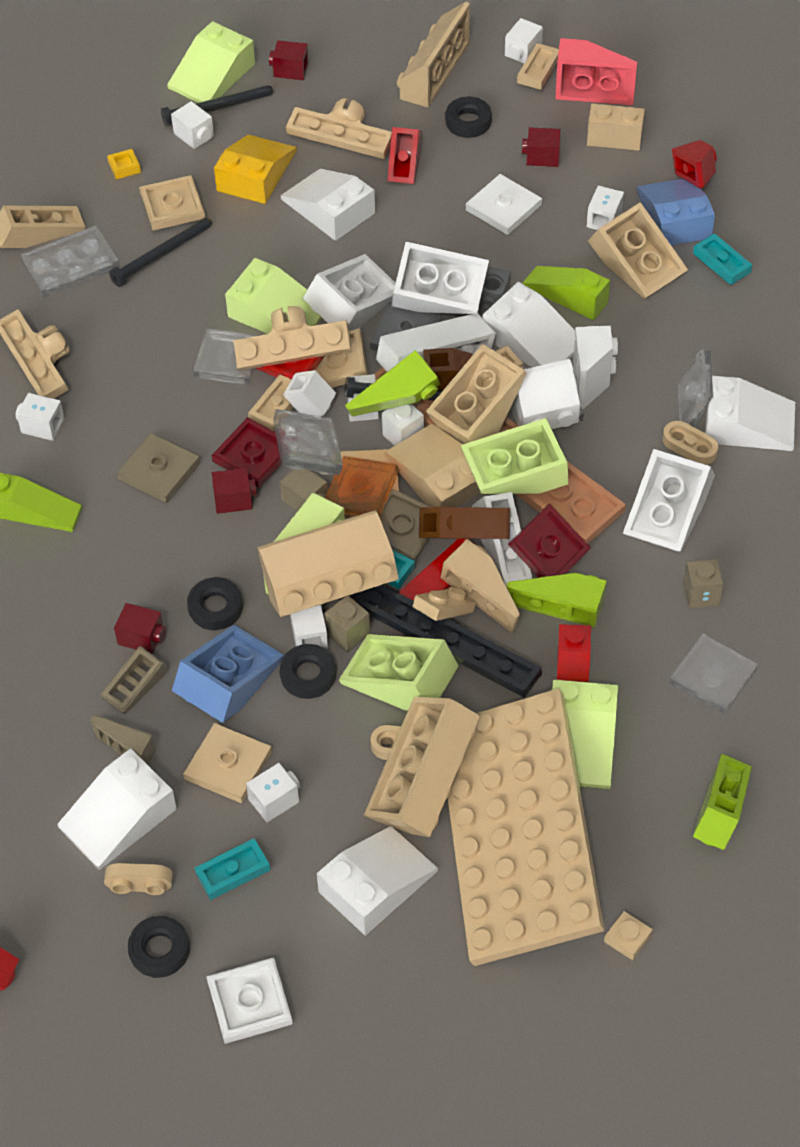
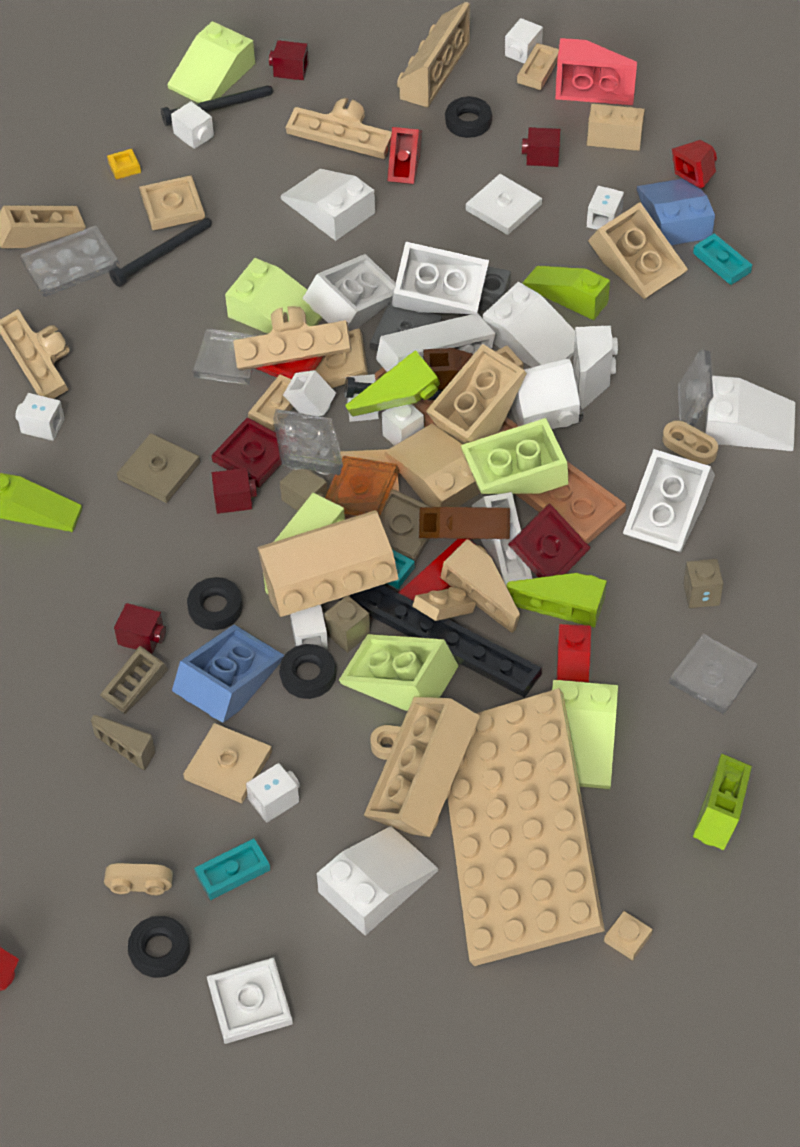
white slope [57,748,177,870] -> none
yellow slope [214,134,297,204] -> none

